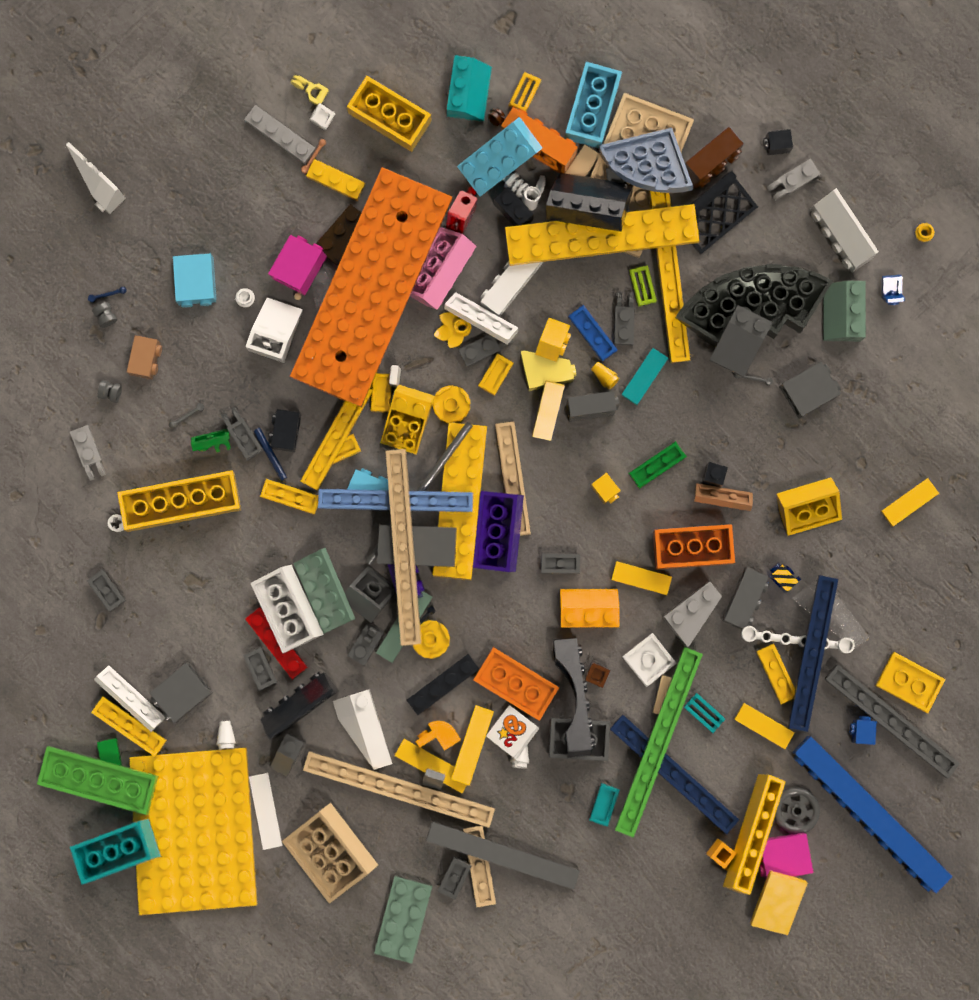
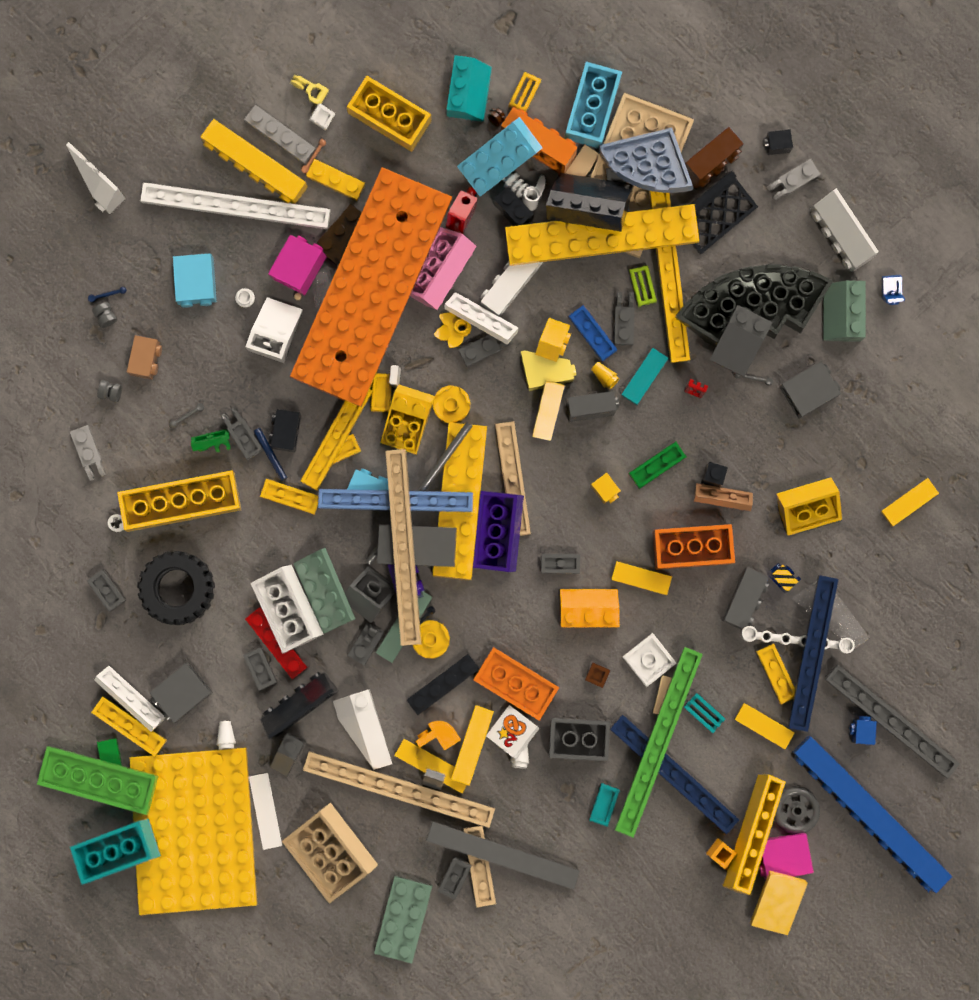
yellow tile [478,353,514,396] -> none
arch [553,638,595,758] -> none
light grey wedge [662,582,722,648] -> none
yellow tile [875,652,945,713] -> none
yellow plate [915,223,934,242] -> none
none -> black tyre [137,551,215,625]
none -> white plate [140,183,330,229]
none -> yellow brick [201,119,308,204]
none -> red tile [684,379,708,398]

